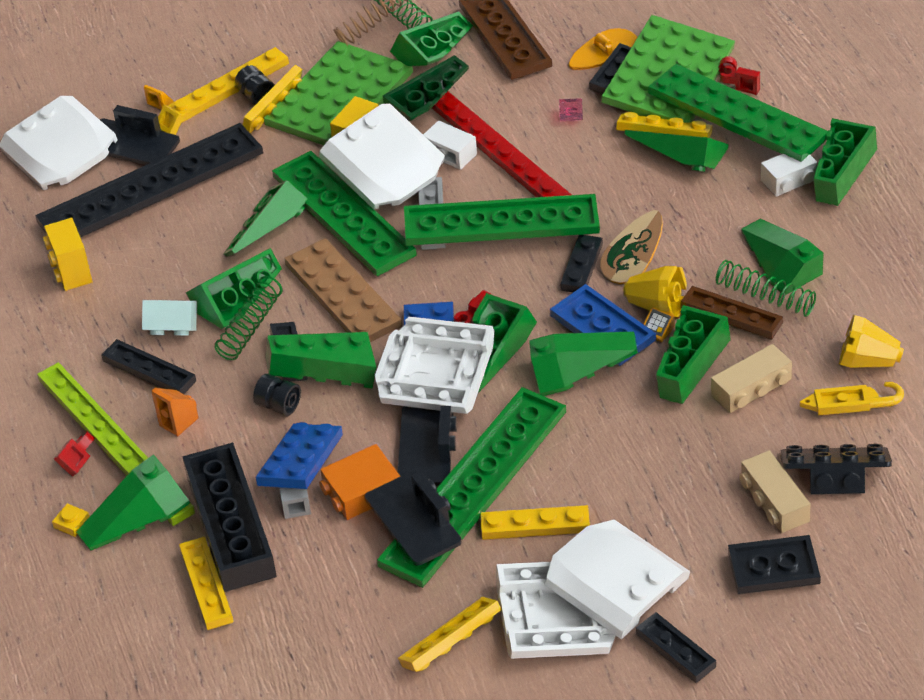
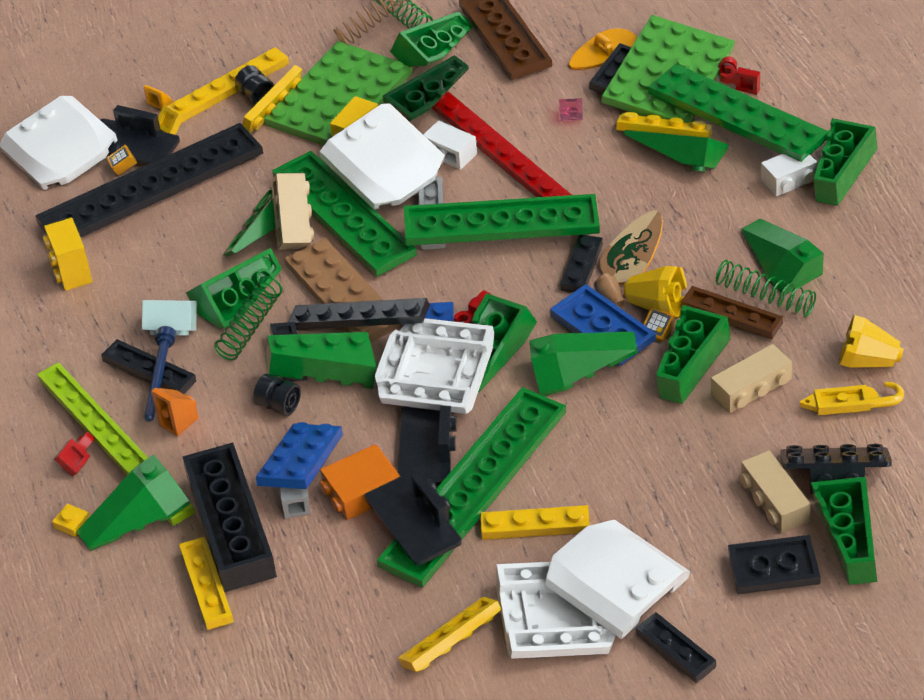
none -> light orange slope [107,145,137,176]
none -> dark blue piece [144,326,176,422]
none -> tan brick [272,173,314,250]
none -> black plate [288,298,430,330]
none -> medium nougat cone [594,273,627,309]
none -> green wedge [811,477,878,585]

